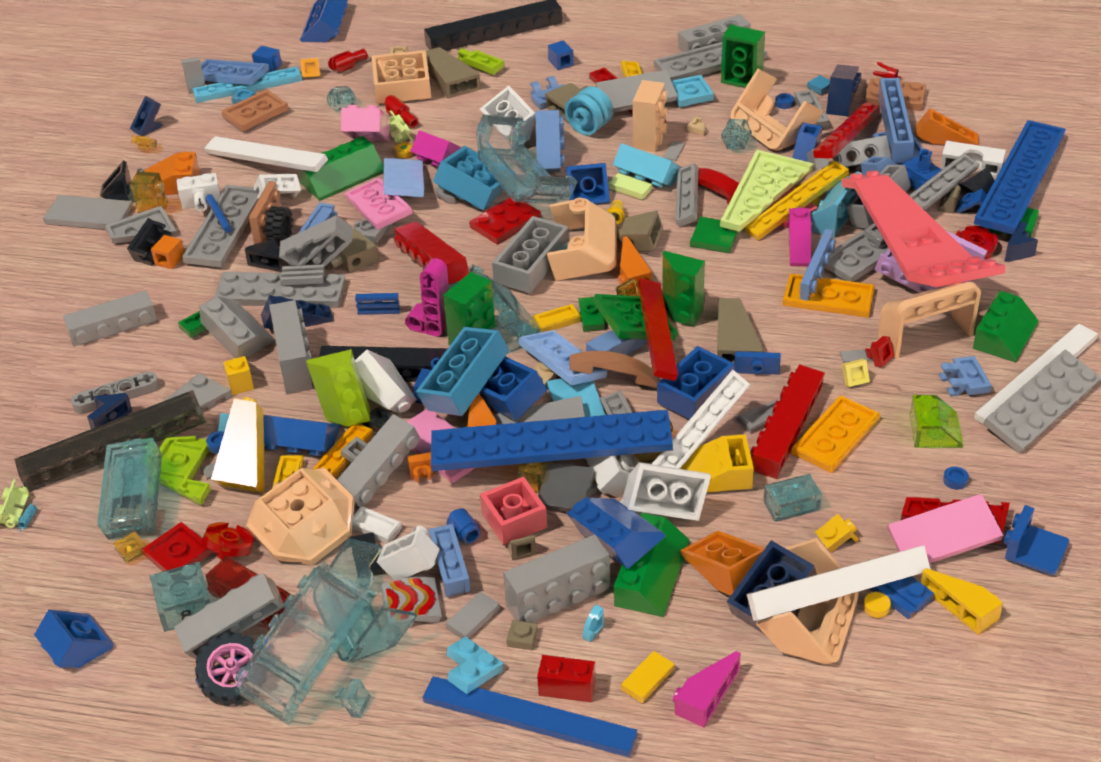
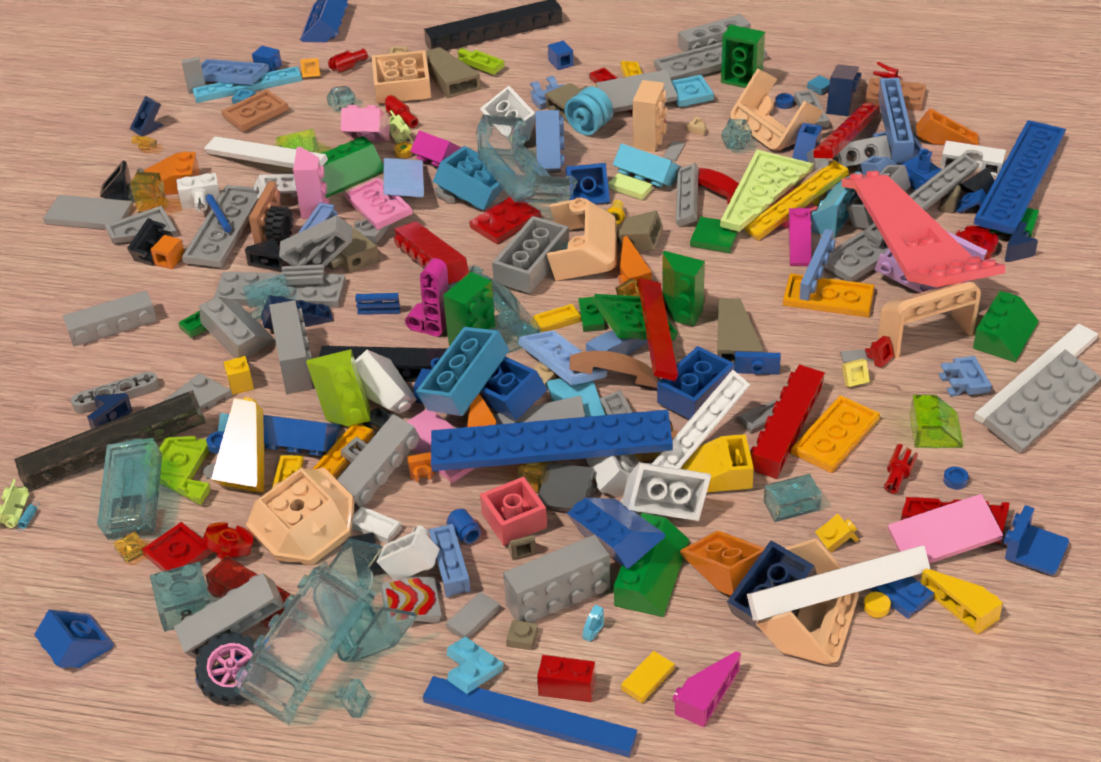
none -> clear light blue plate [243,274,291,320]
none -> clear neon green slope [274,129,320,153]
none -> bright pink slope [293,147,330,219]
none -> red arm [884,444,918,494]

